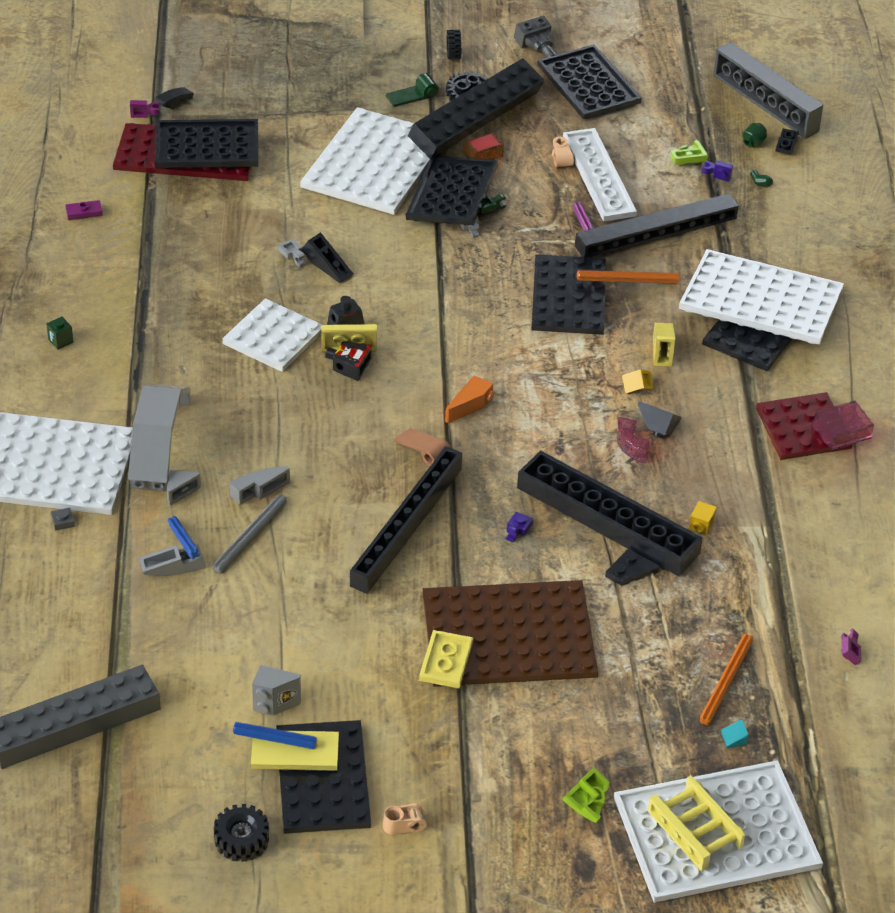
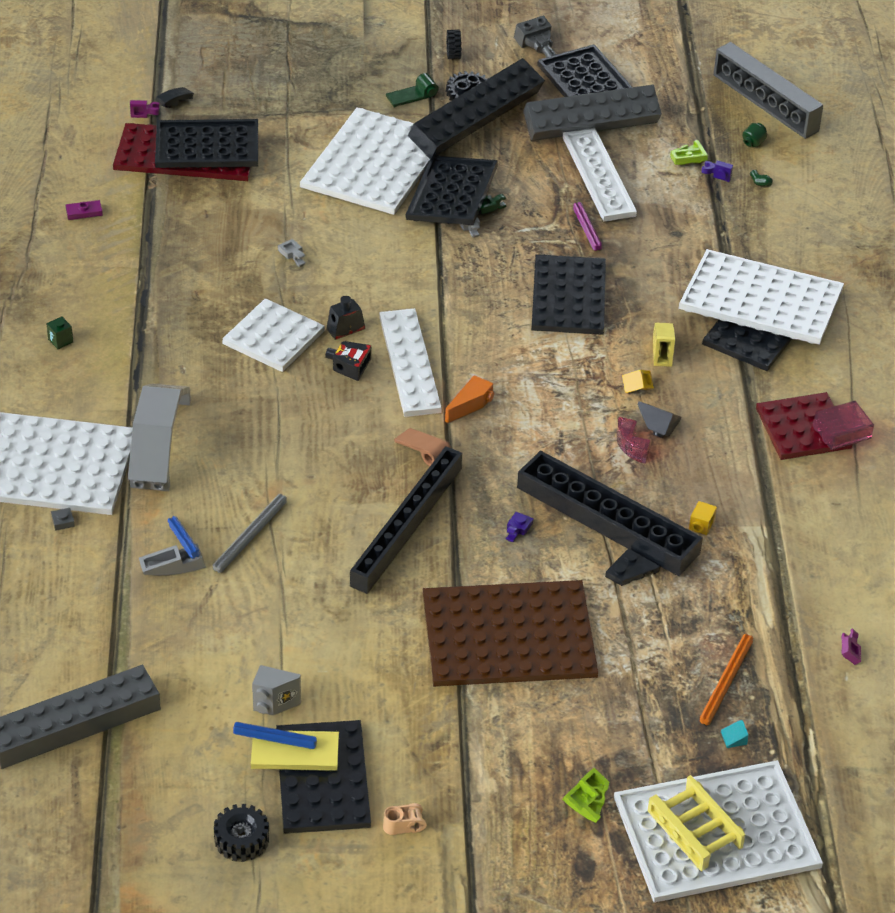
light grey slope [166,470,201,505] -> none
light grey slope [229,466,290,505] -> none
black slope [301,232,354,283] -> none
light yellow tile [321,324,377,351] -> none
light yellow tile [419,630,473,689] -> none
clear orange brick [464,133,504,160] -> none
light nougat piece [552,137,574,167] -> none
black brick [574,193,739,258] -> none
orange axle [577,270,680,284] -> none
black slope [775,128,799,155] -> none
none -> white plate [379,308,441,417]
none -> dark grey brick [523,84,662,141]

